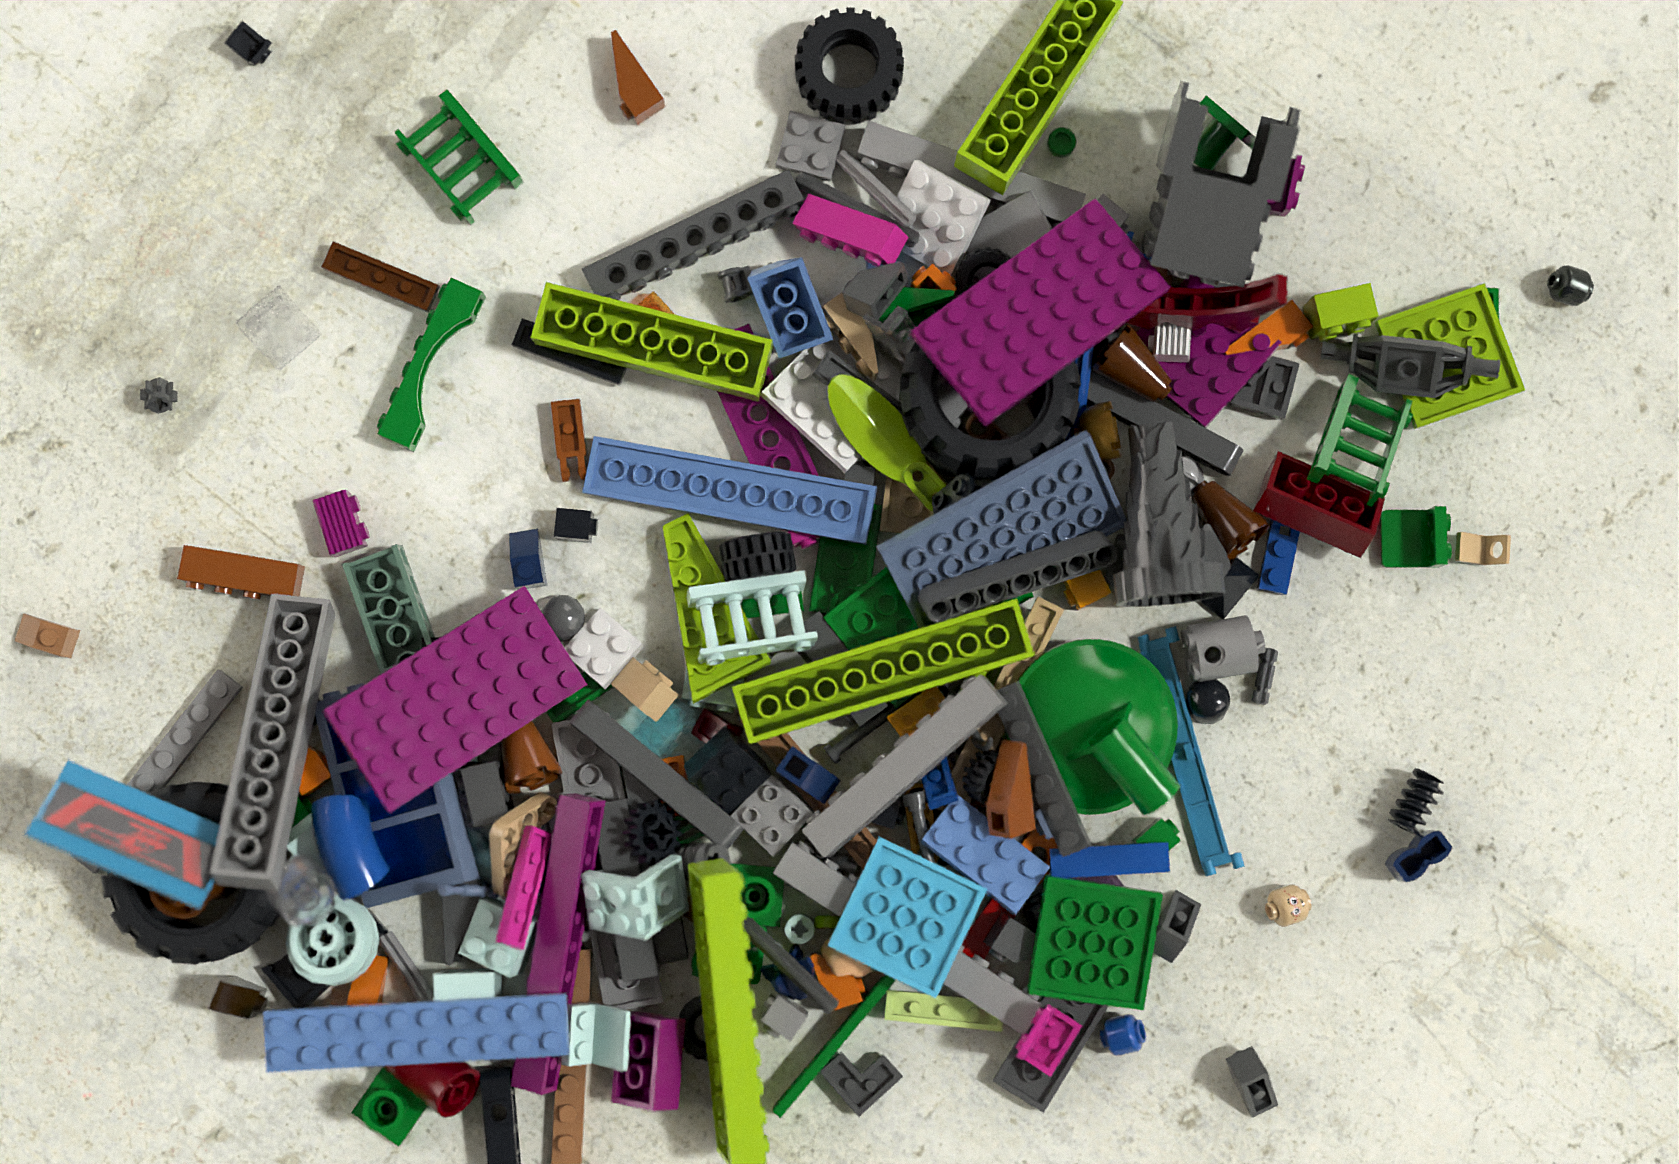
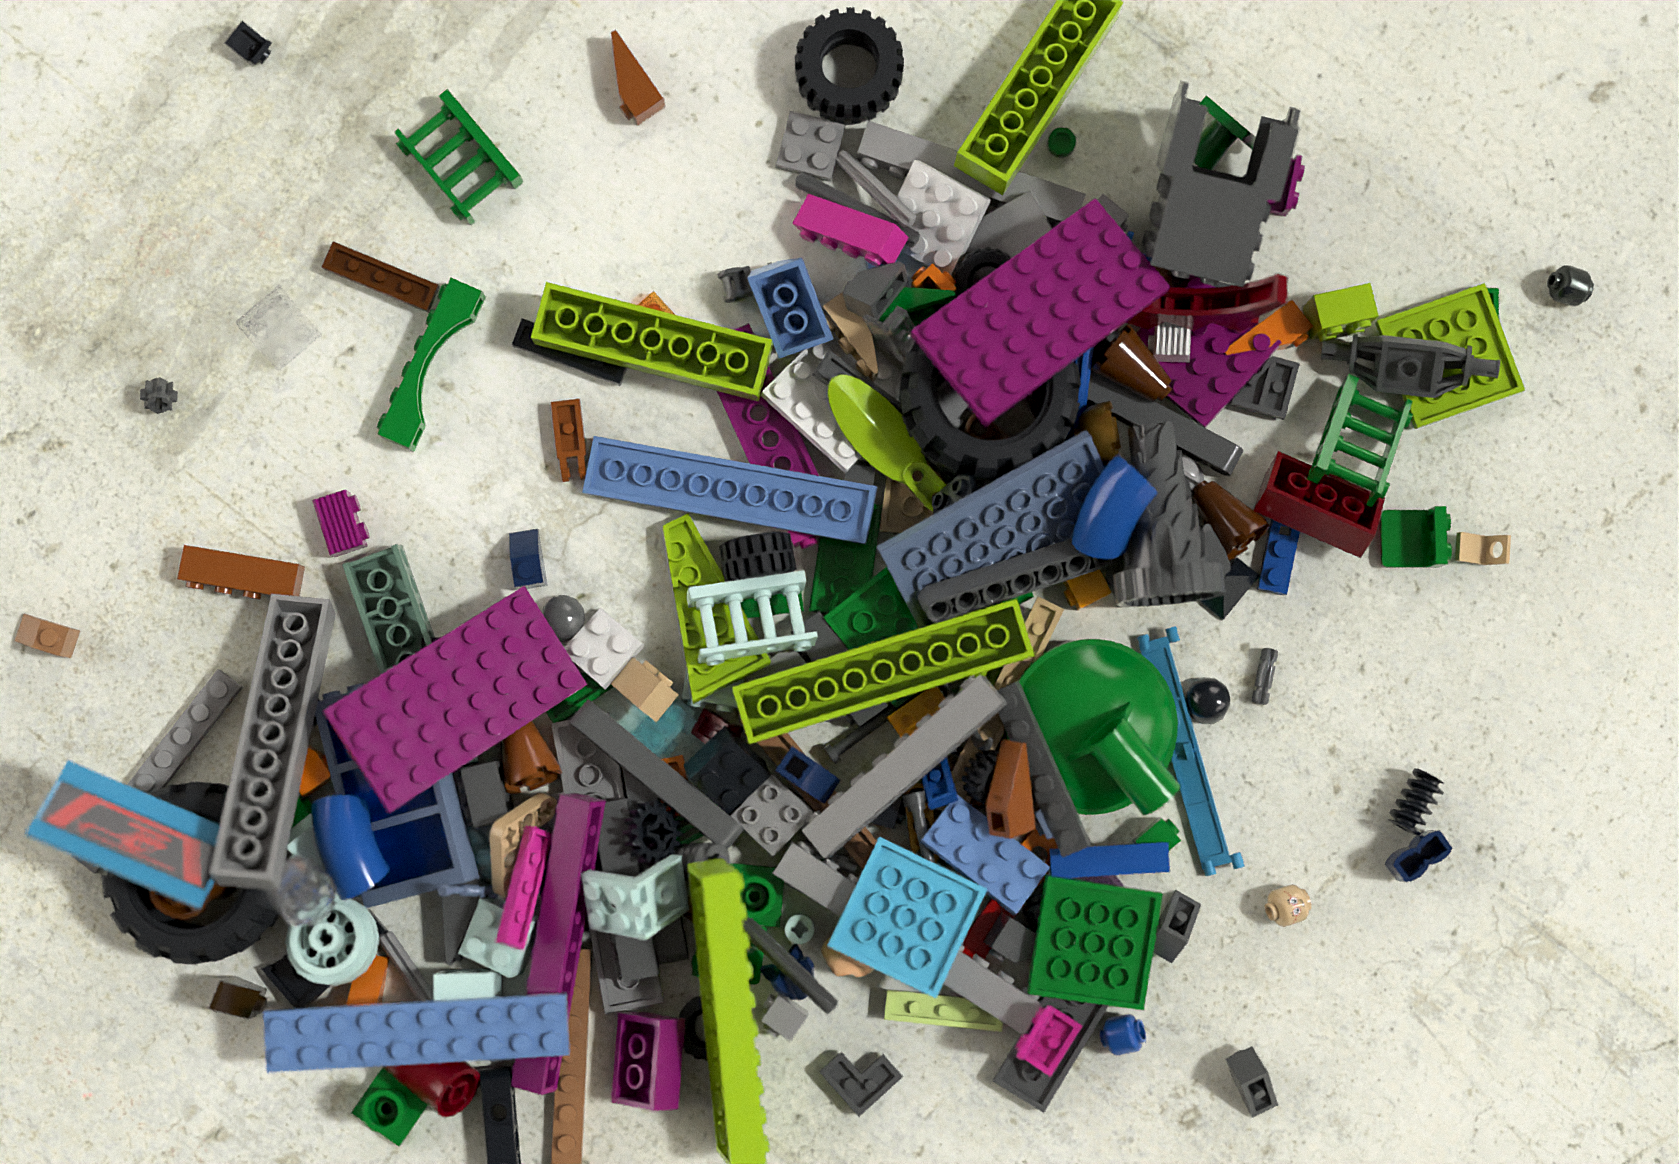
black brick [554,508,598,543] -> none
light aqua bracket [561,1002,630,1071] -> none
dark grey brick [582,169,804,300] -> none
green tile [772,974,896,1118] -> none
orange slope [810,952,866,1012] -> none
lime tile [814,916,841,929] -> none
light grey cylinder [1181,615,1266,682] -> none
none -> blue brick [1072,454,1158,559]

